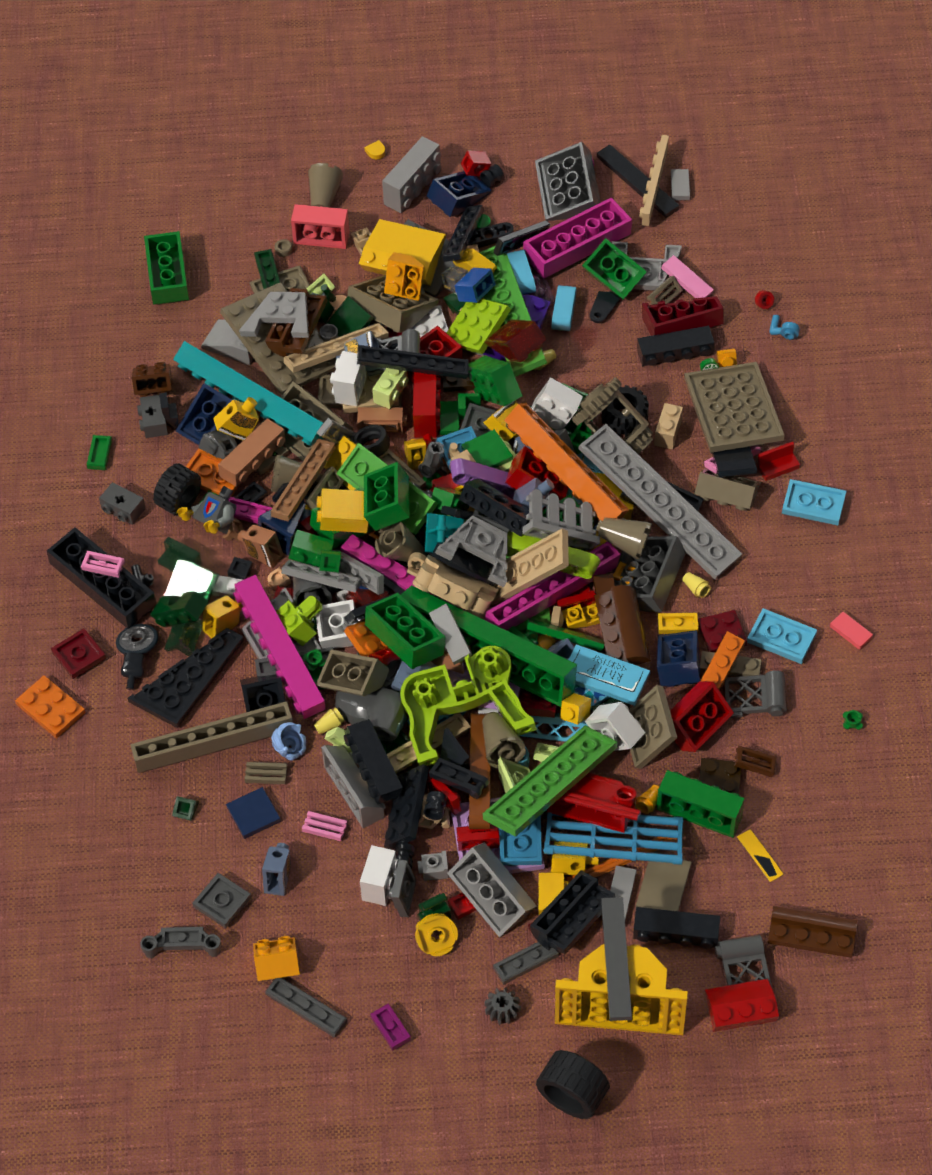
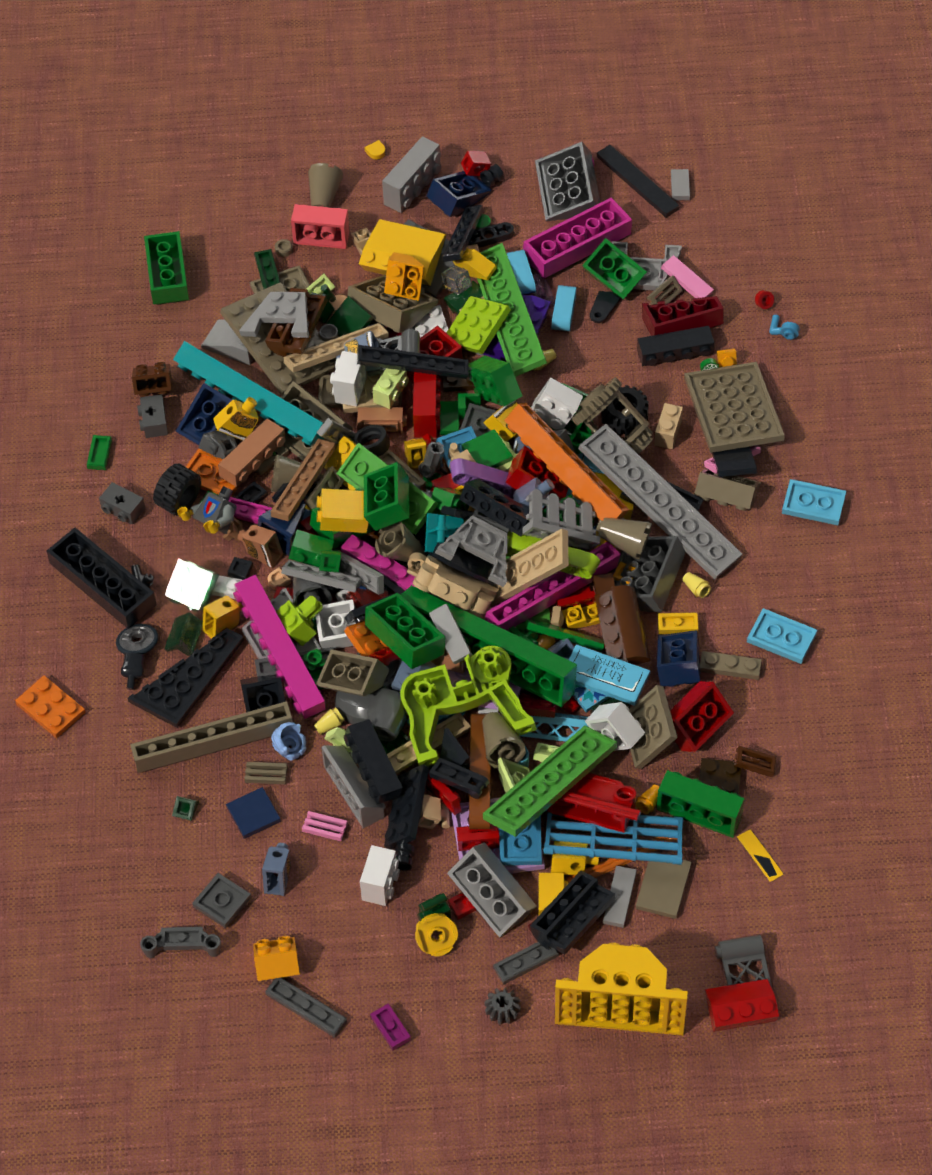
dark red plate [51,628,106,679] -> none
bright pink tile [81,551,125,578] -> none
dark green arch [150,590,208,627] -> none
clear green panel [158,537,202,579] -> none
black slope [159,392,179,429] -> none
dark grey plate [389,860,416,917] -> none
light grey brick [418,850,448,881] -> none
black wheel [423,791,447,820] -> none
blue brick [454,267,496,303] -> none
clear red slope [484,319,546,362] -> none
black tile [493,220,550,256] -> none
black tyre [536,1050,610,1119] -> none
yellow brick [560,693,591,725] -> none
dark grey tile [601,897,632,1021] -> none
black brick [633,907,720,949] -> none
tan plate [639,135,669,226] -> none
dark red plate [698,610,747,653] -> none
orange brick [701,631,745,691] -> none
dark grey piece [725,671,787,718] -> none
red panel [757,441,800,481] -> none
reddish brown brick [768,906,857,958] -> none
coral tile [830,612,873,650] -> none
green plate [843,710,863,730] -> none

